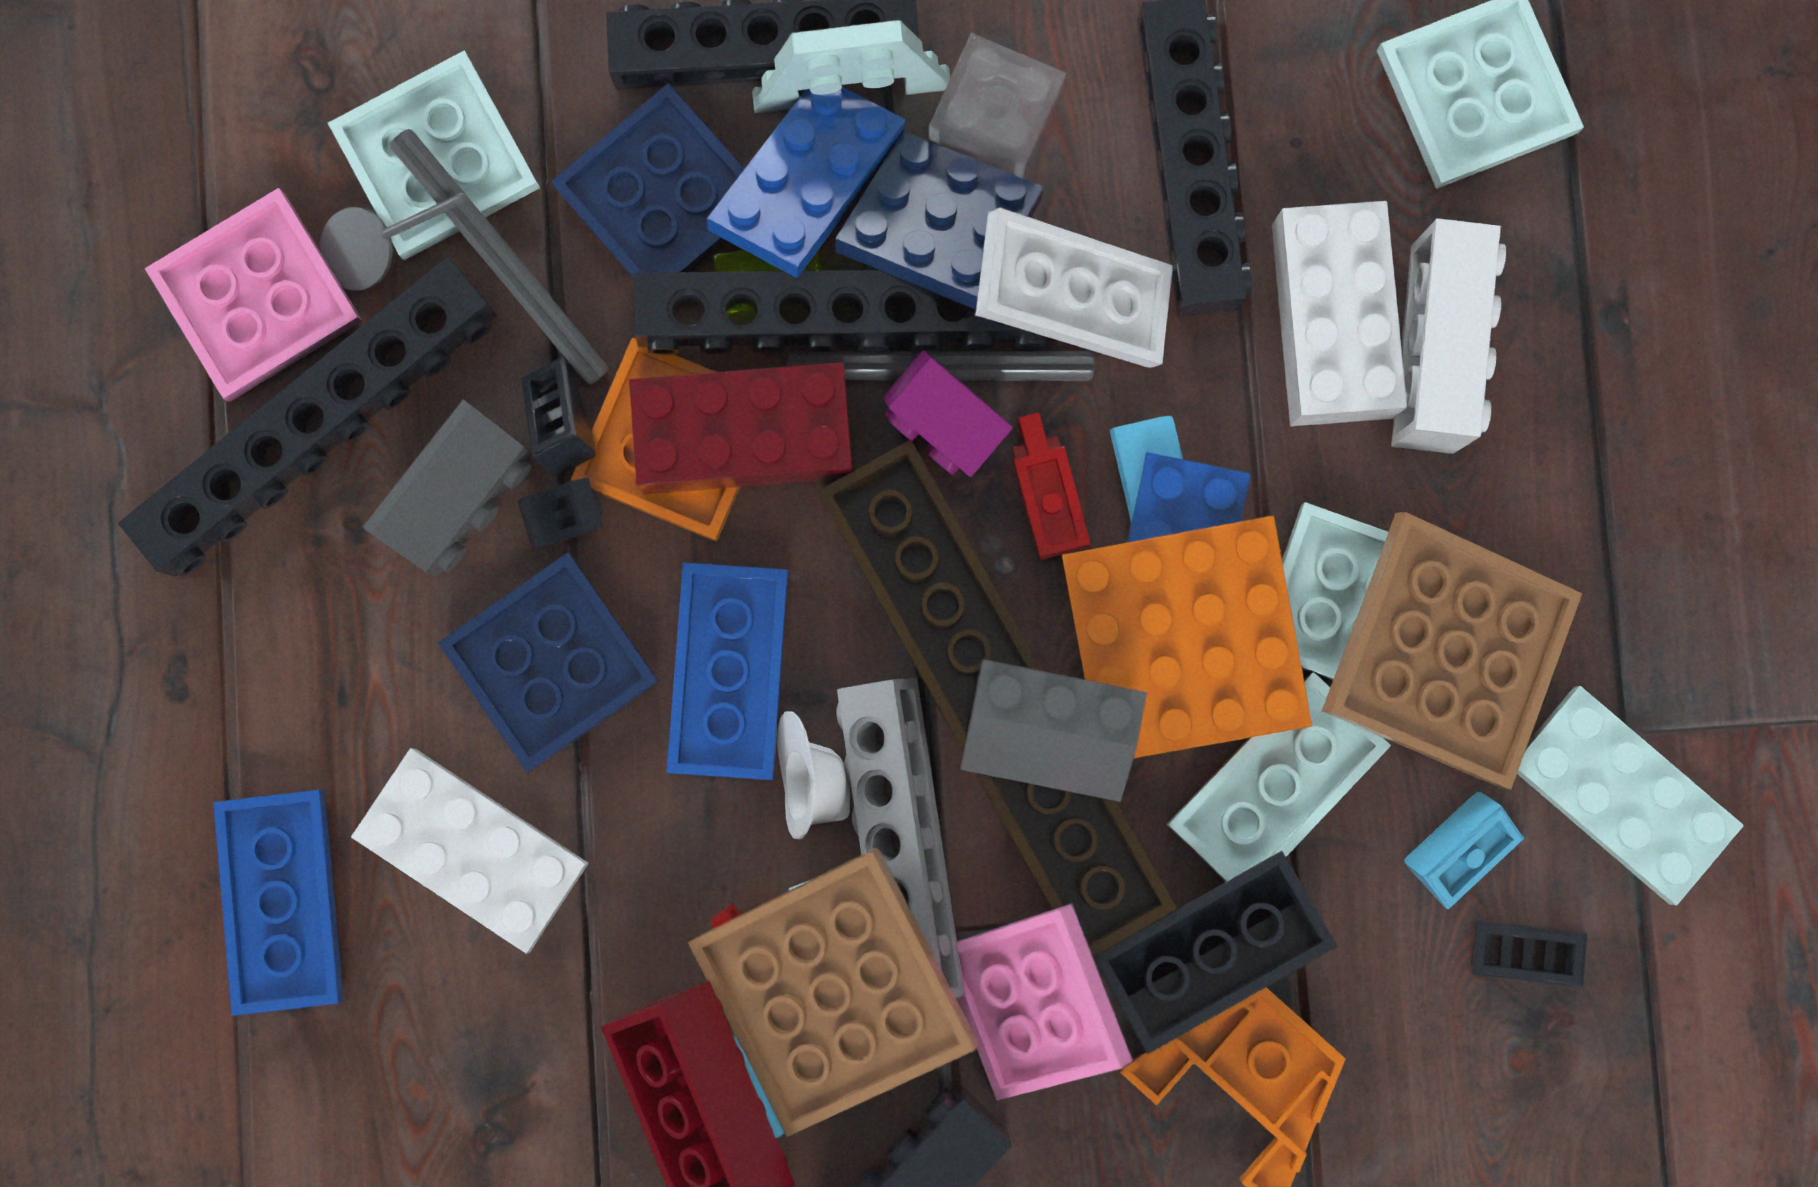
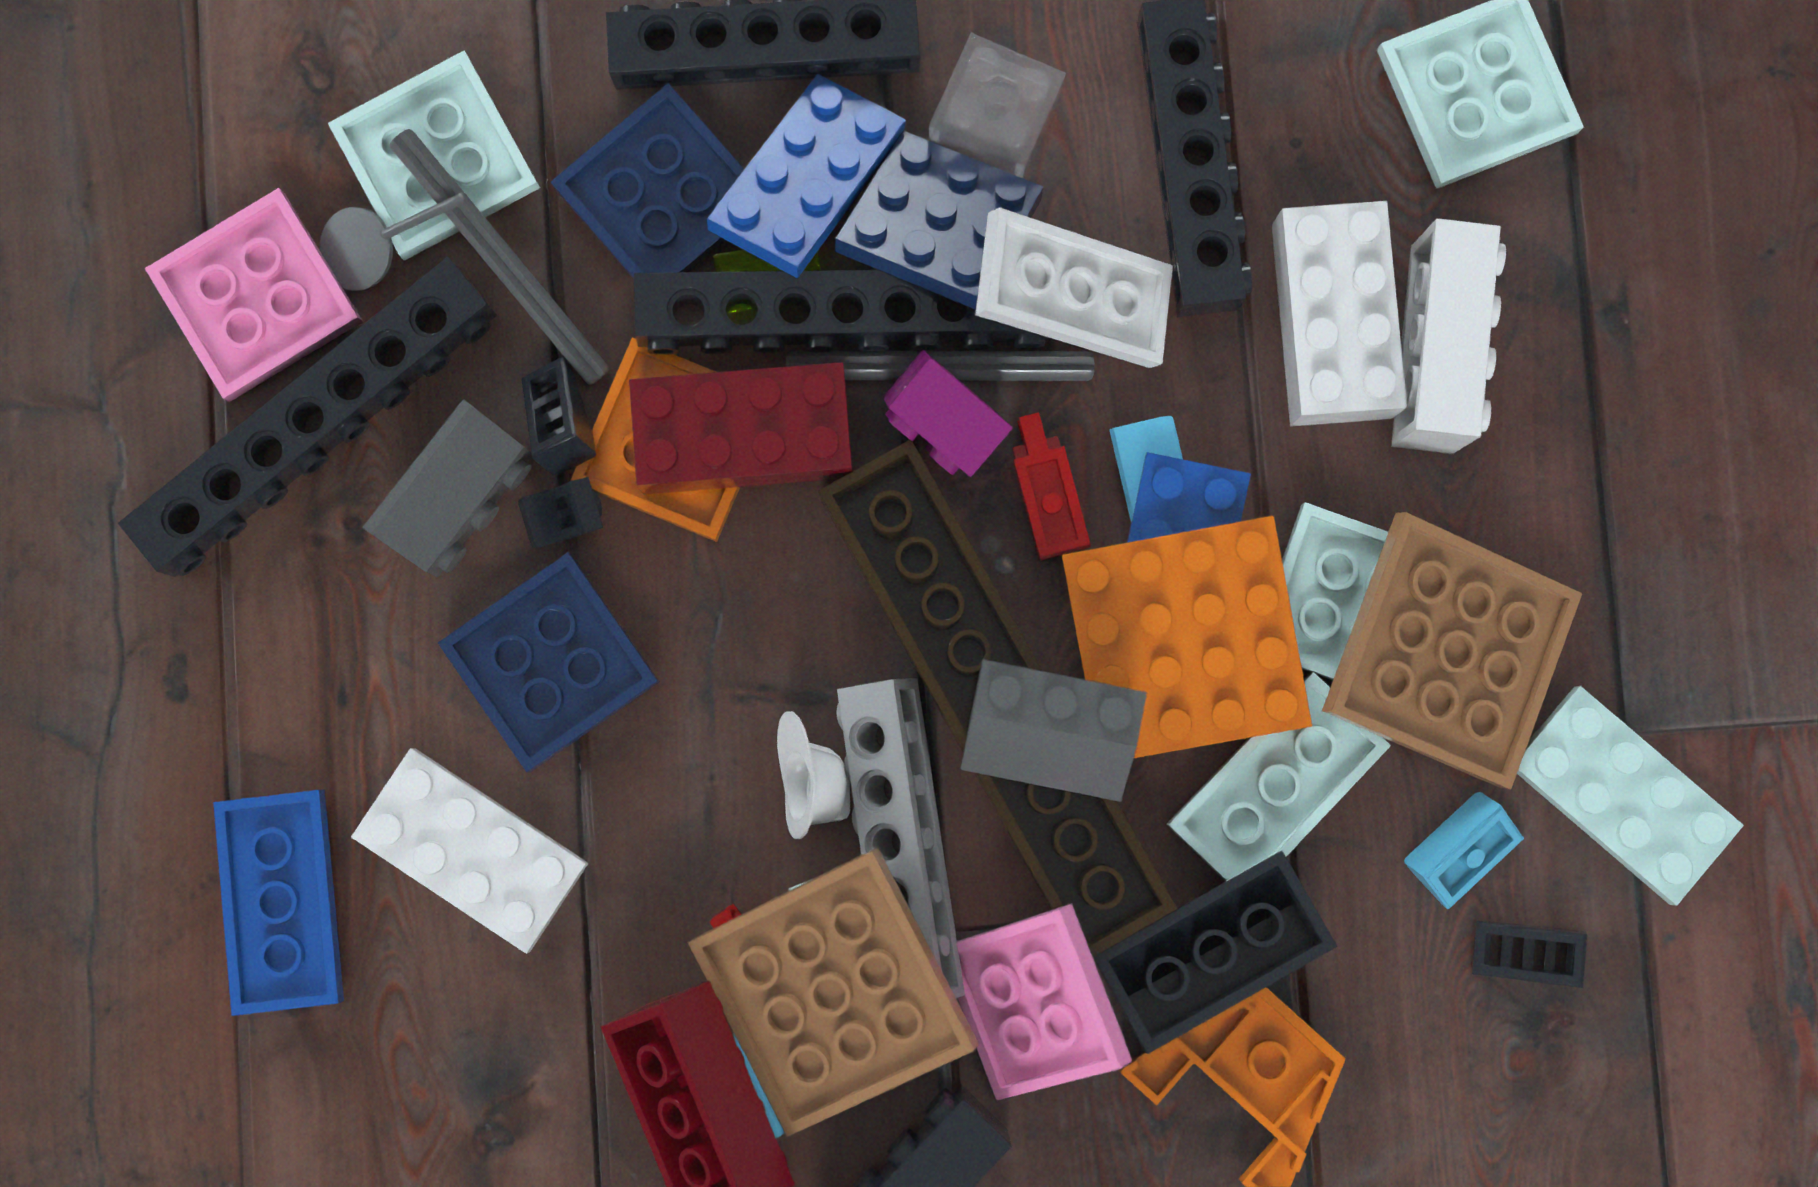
blue plate [667,563,789,780] -> none
light aqua wing [752,20,951,113] -> none

